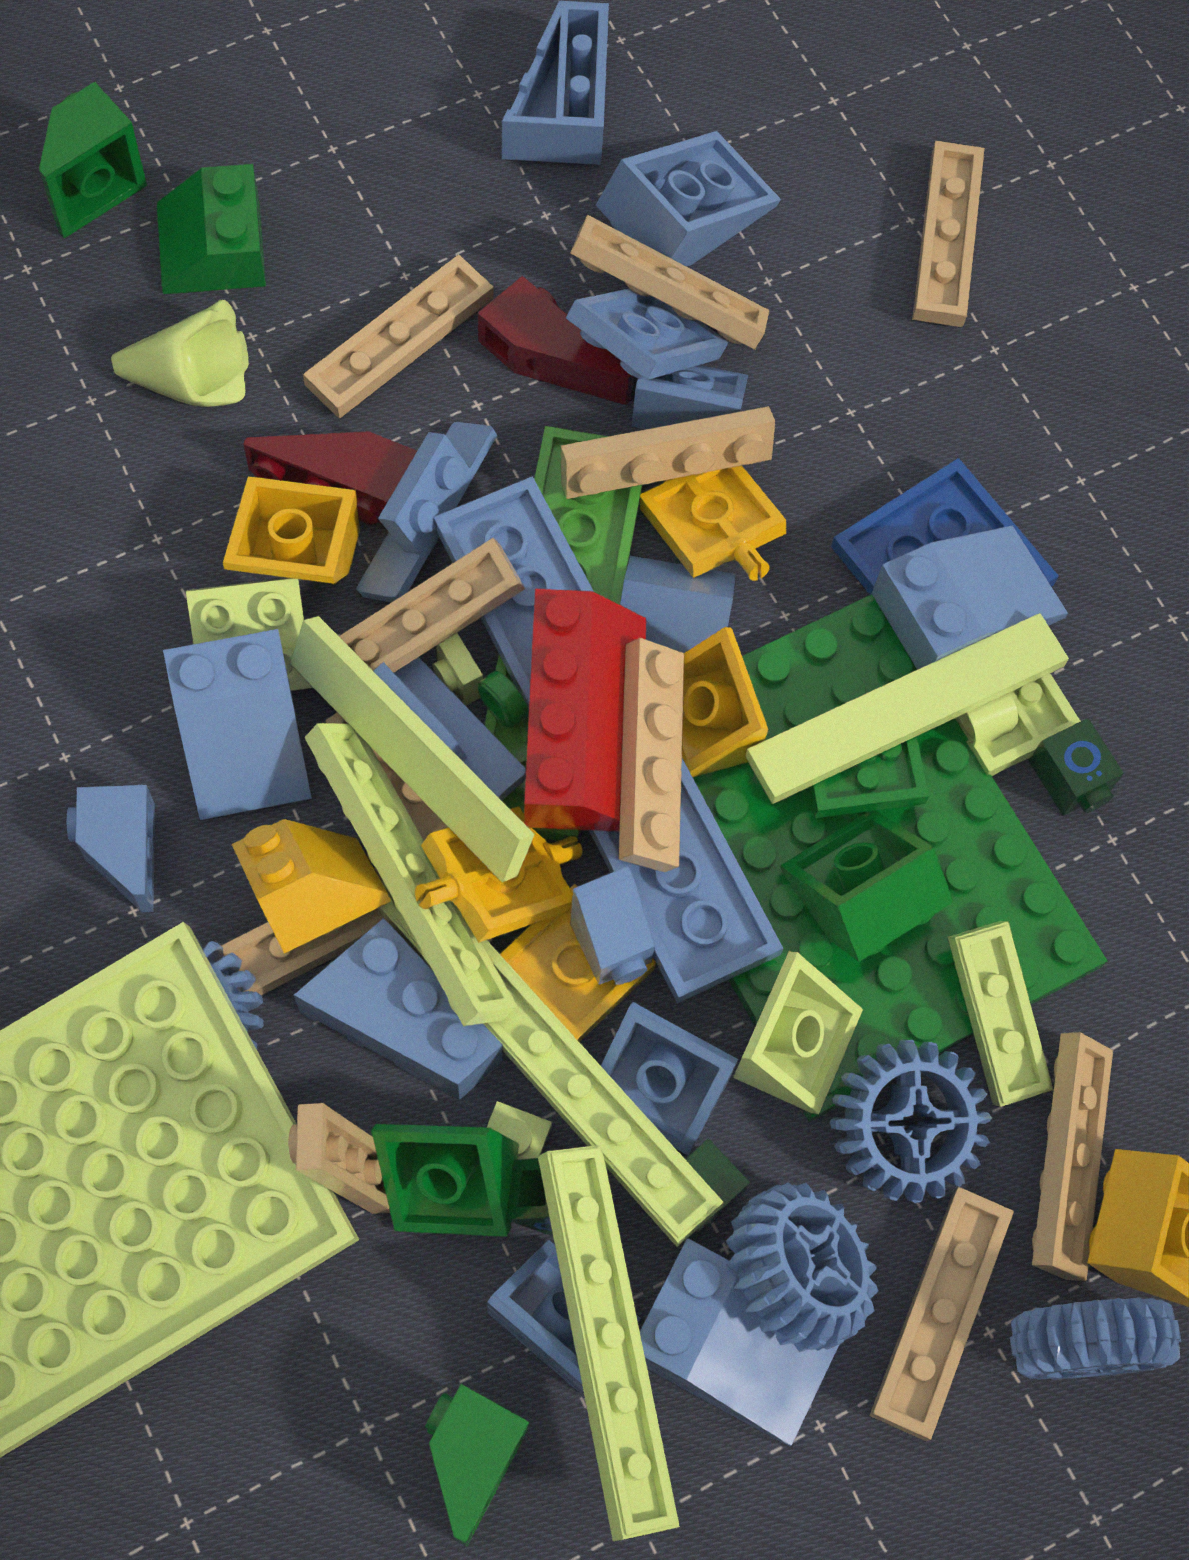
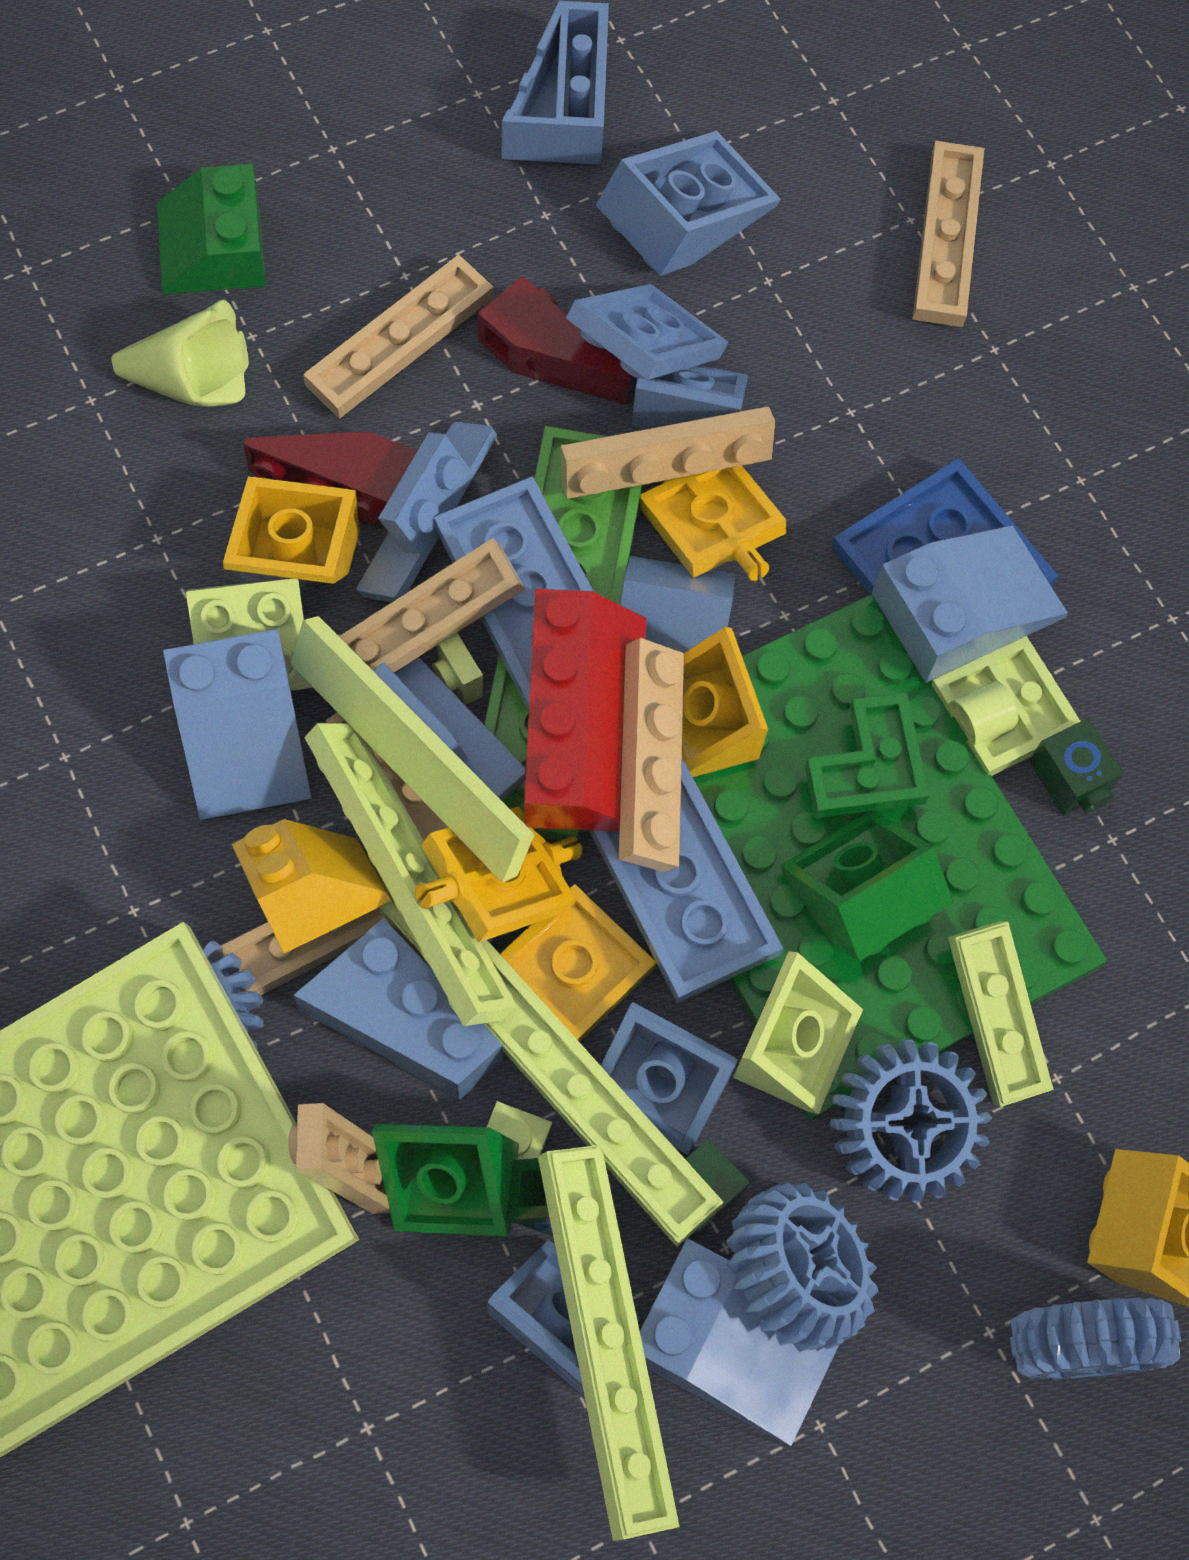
green slope [39,82,147,239] -> none
medium blue slope [67,785,155,912] -> none
green slope [425,1384,529,1547] -> none
green tile [478,670,529,728] -> none
tan plate [570,215,769,349] -> none
medium blue slope [570,866,655,985] -> none
yellowish green tile [745,613,1069,804] -> none
tan plate [869,1187,1014,1441] -> none
tan plate [1032,1032,1113,1281] -> none

